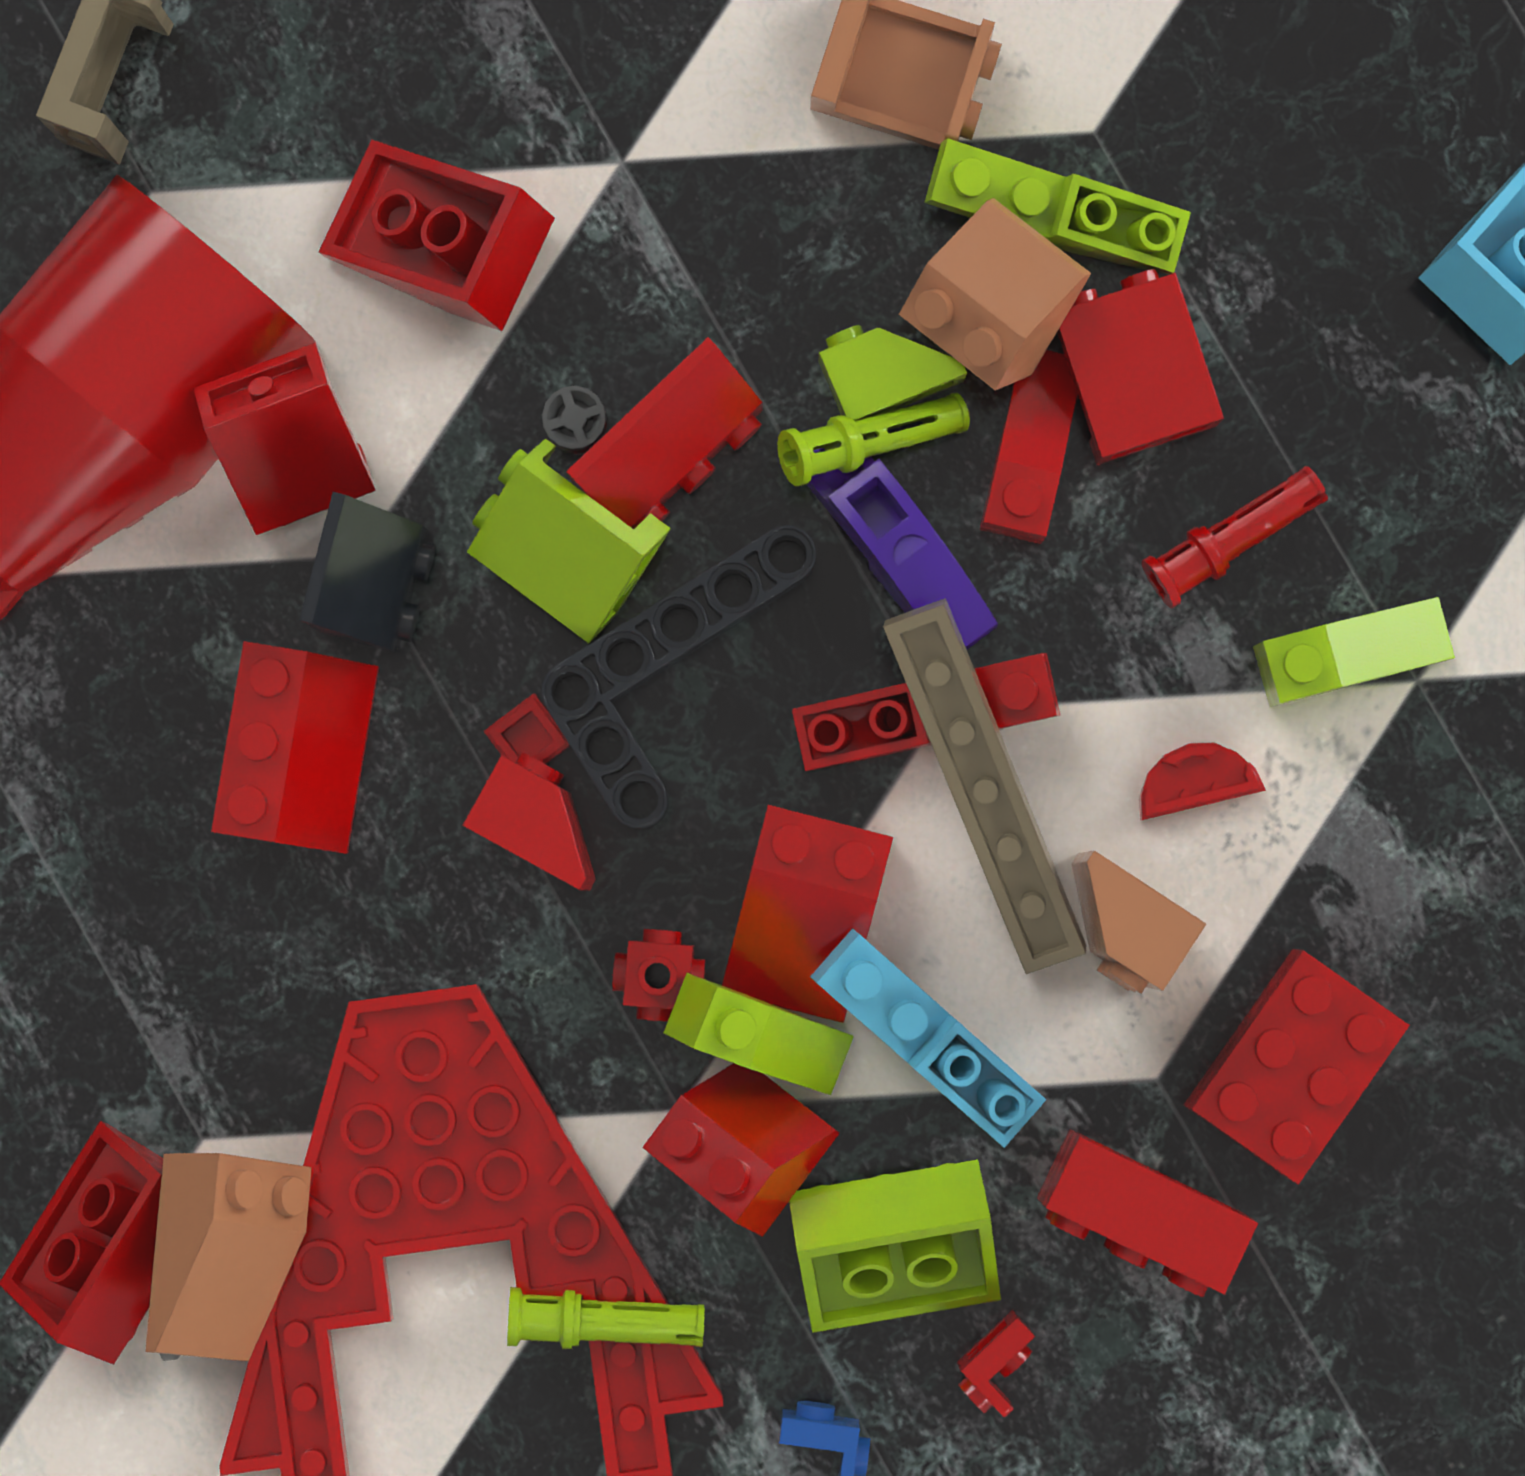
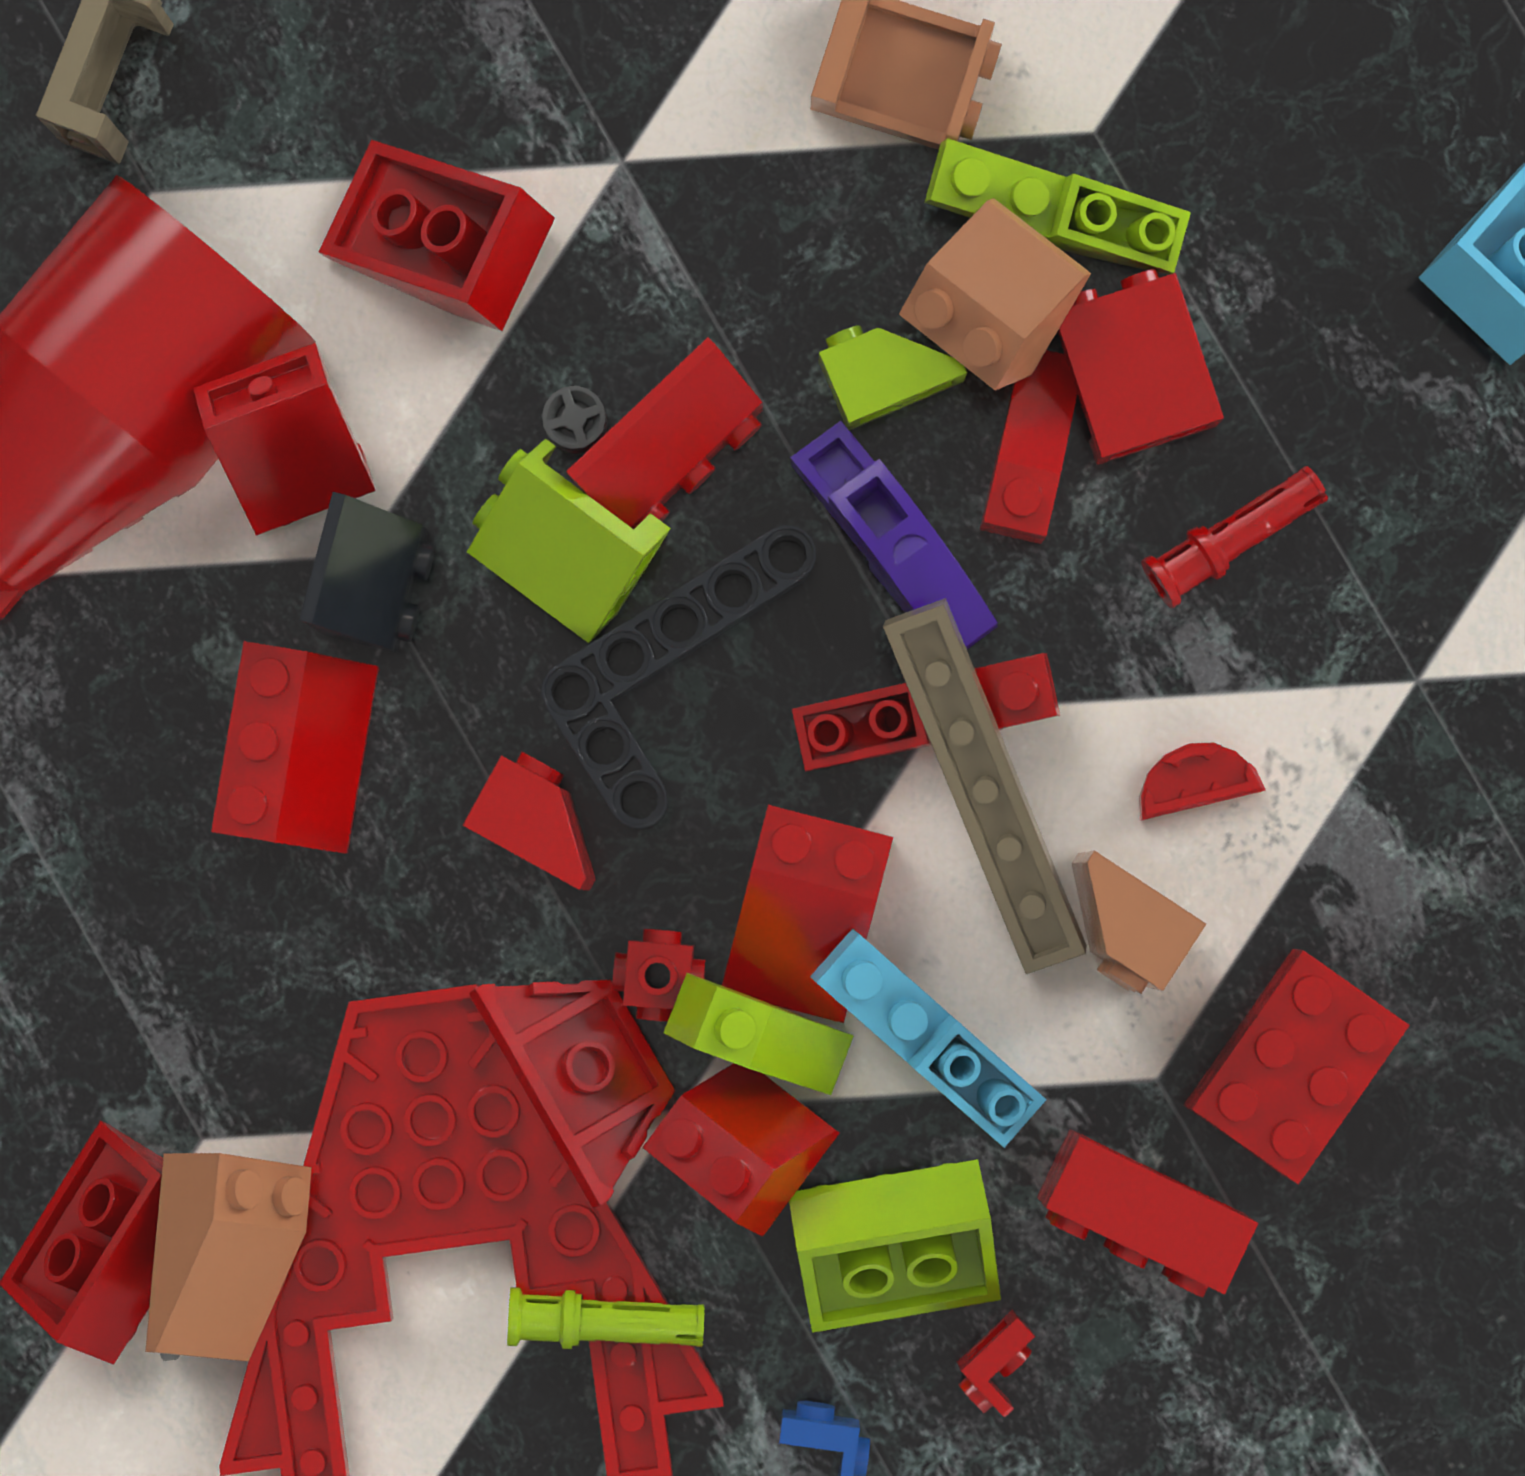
red tile [484,693,570,764] -> none
lime pin [777,393,970,486] -> none
lime slope [1253,597,1455,707] -> none
none -> red wing [469,980,675,1209]

